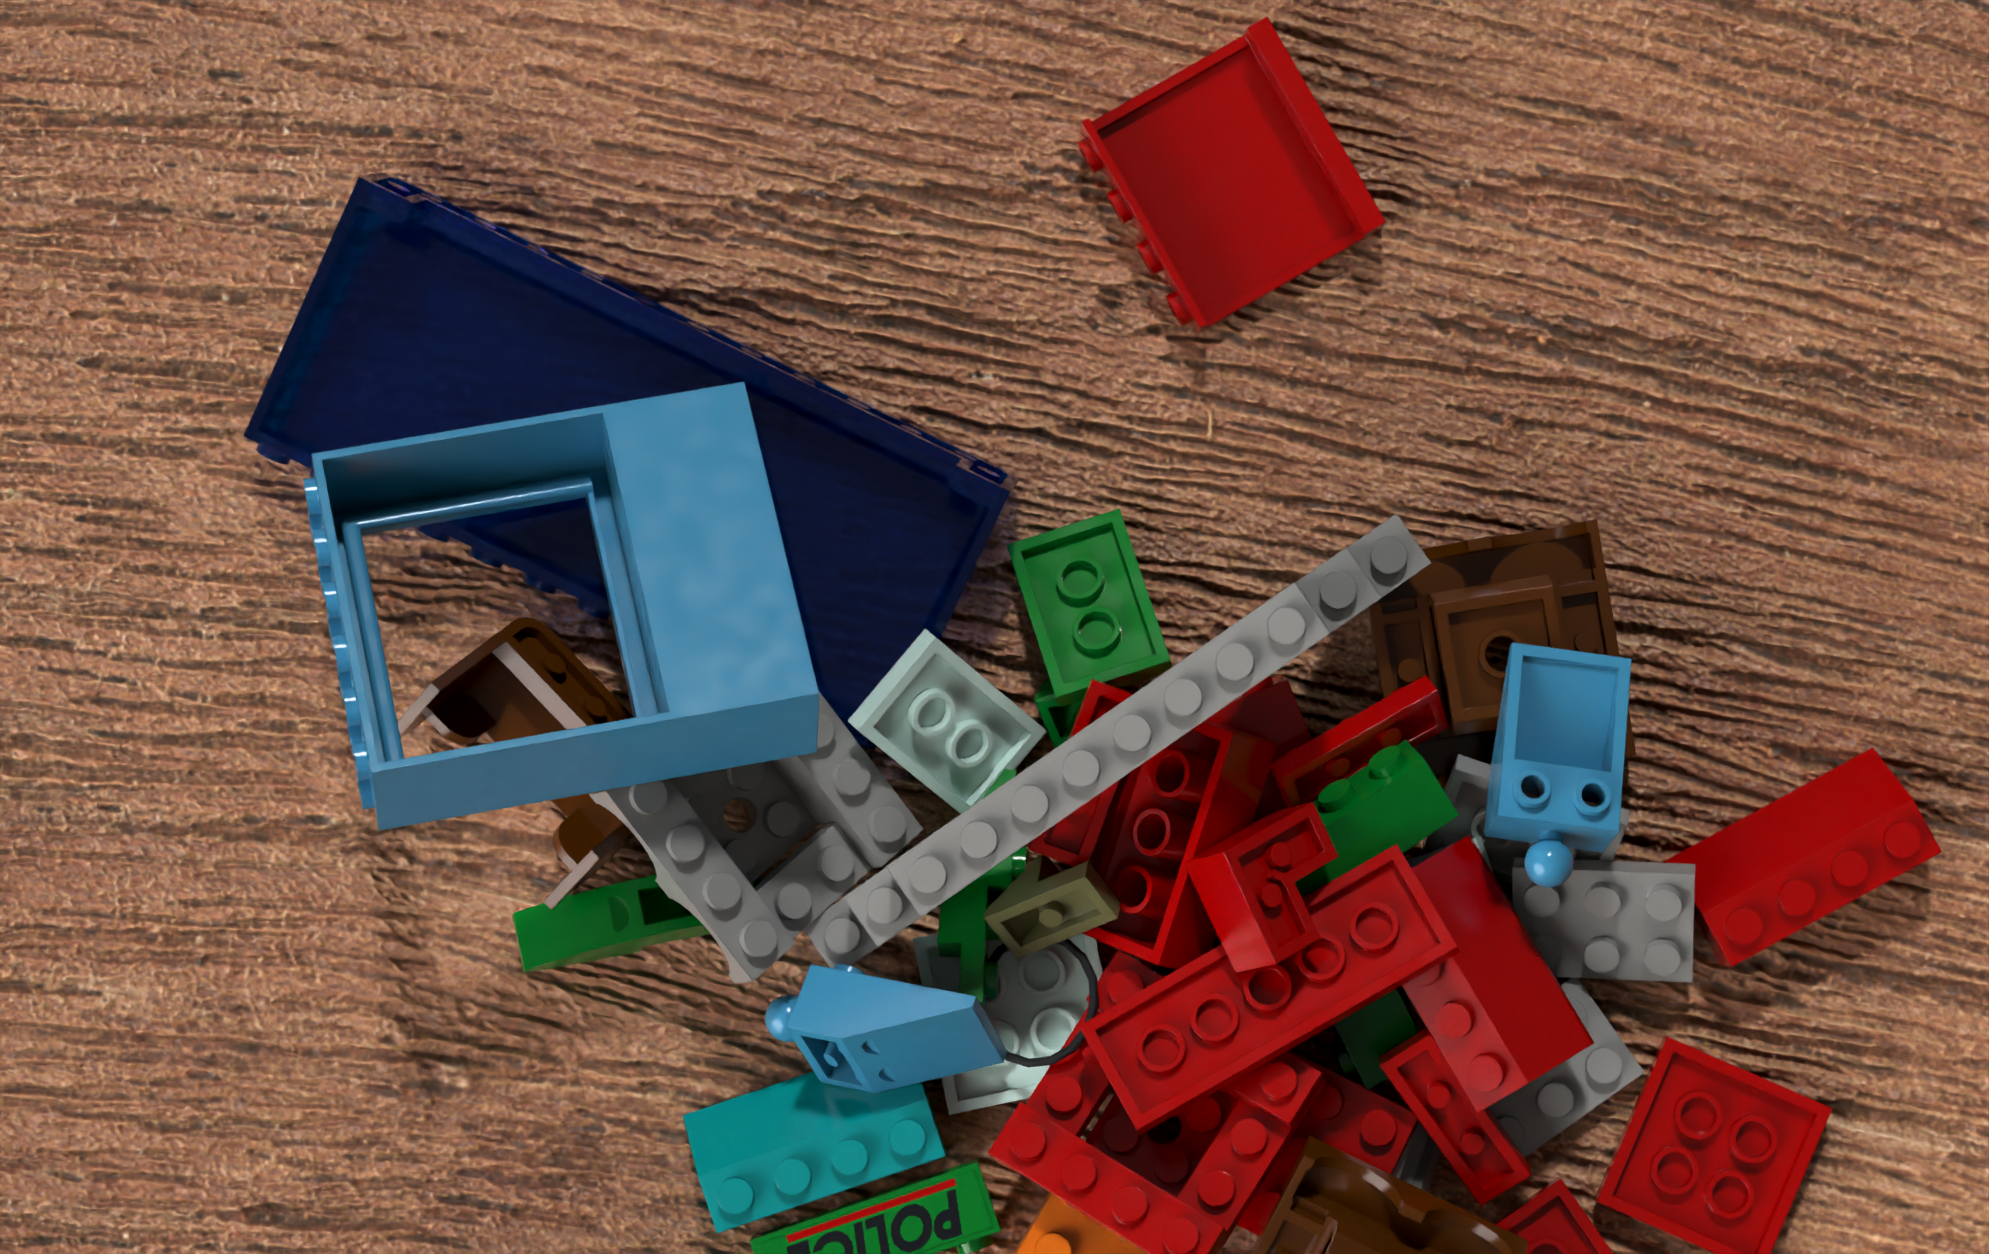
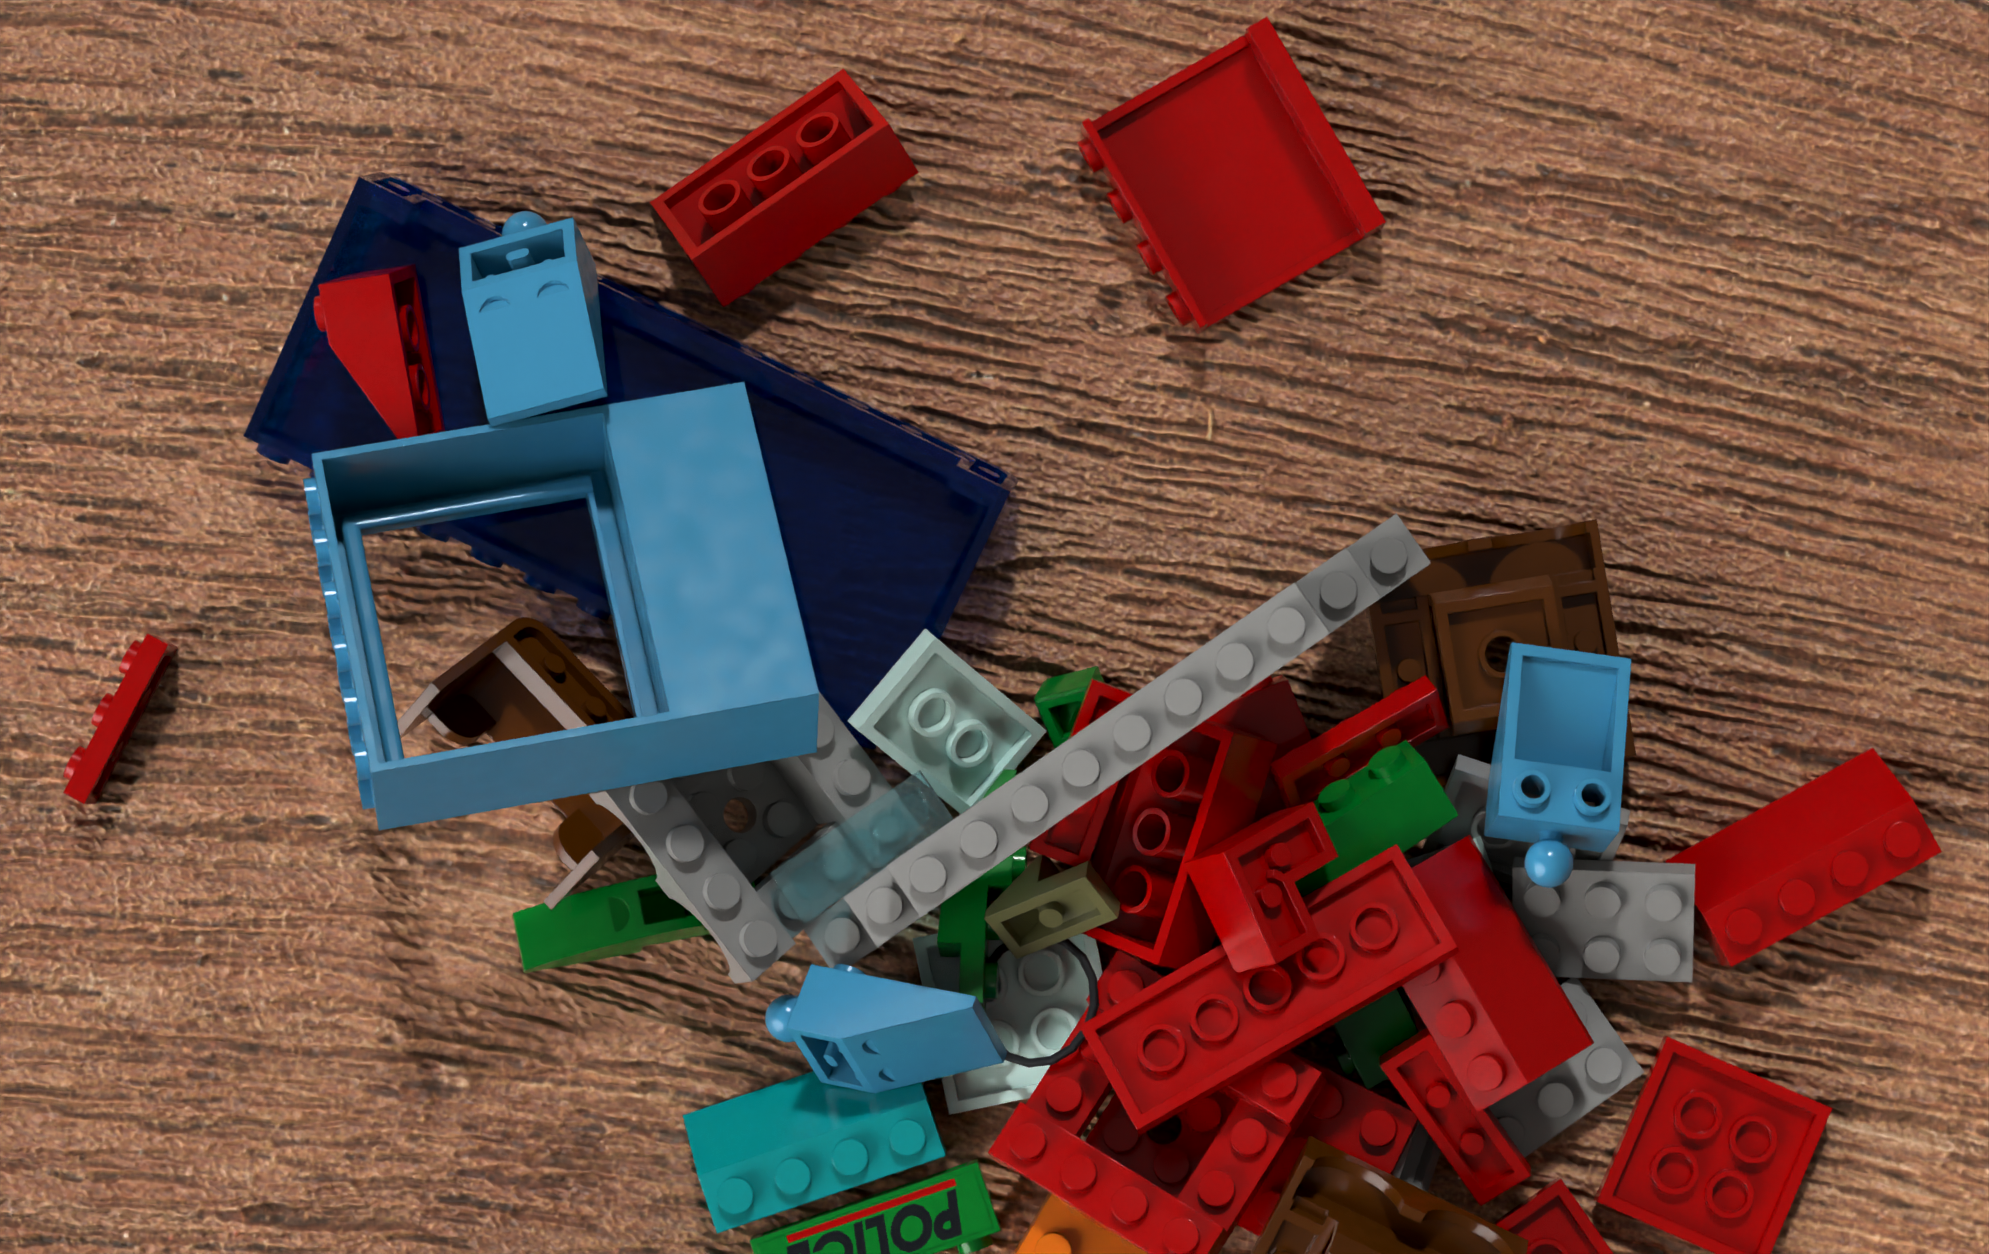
green plate [1007,508,1172,707] -> none
none -> red plate [63,634,178,805]
none -> red slope [314,264,445,439]
none -> dark azure slope [459,211,608,427]
none -> red slope [650,68,919,307]
none -> clear light blue plate [769,770,953,924]

